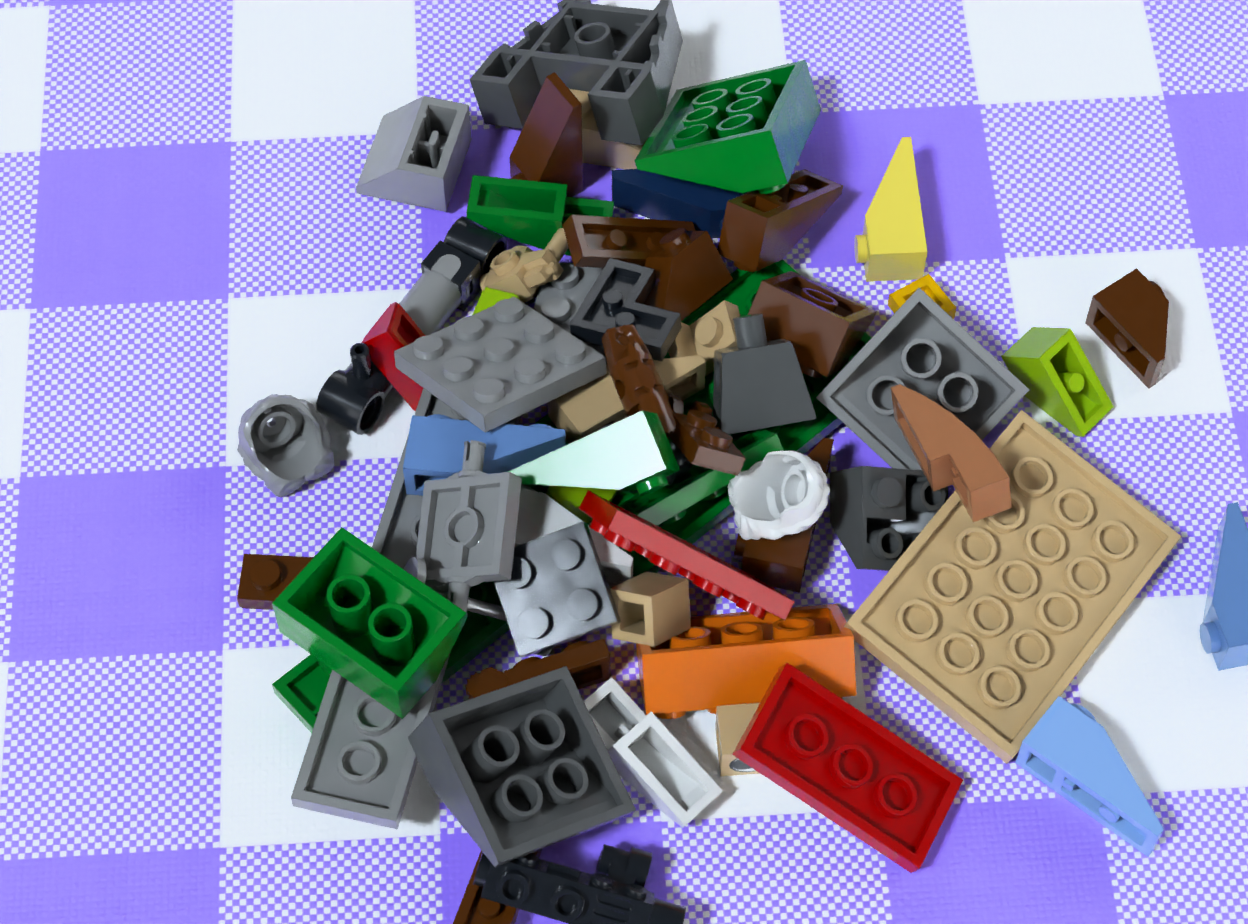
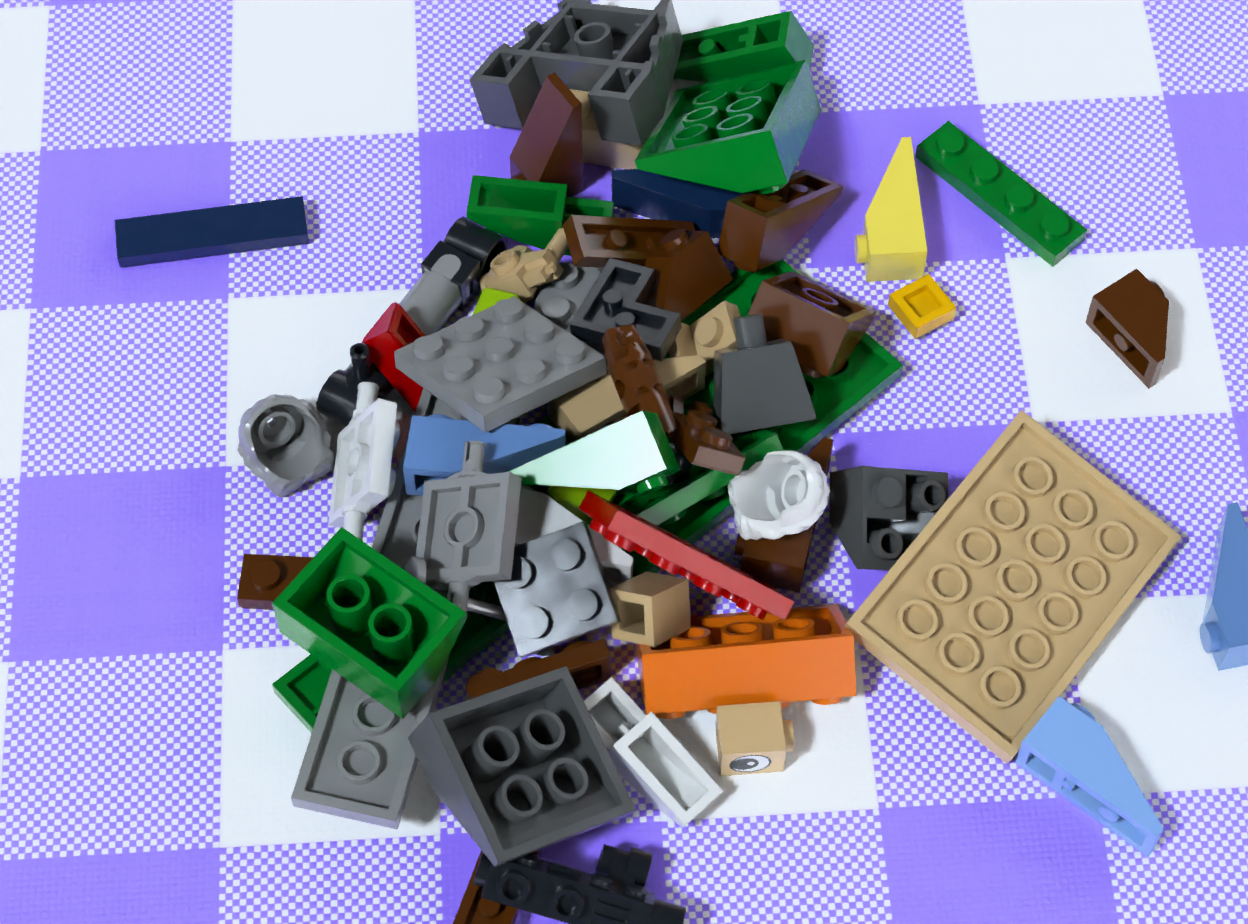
light grey slope [356,96,472,212] -> none
red plate [732,663,963,873] -> none
light grey slope [816,288,1030,470] -> none
nougat slope [891,384,1012,522] -> none
lime slope [1001,327,1114,437] -> none
none -> dark blue tile [114,196,309,268]
none -> white plate [328,382,400,541]
none -> green slope [673,11,814,82]
none -> green plate [915,121,1087,267]

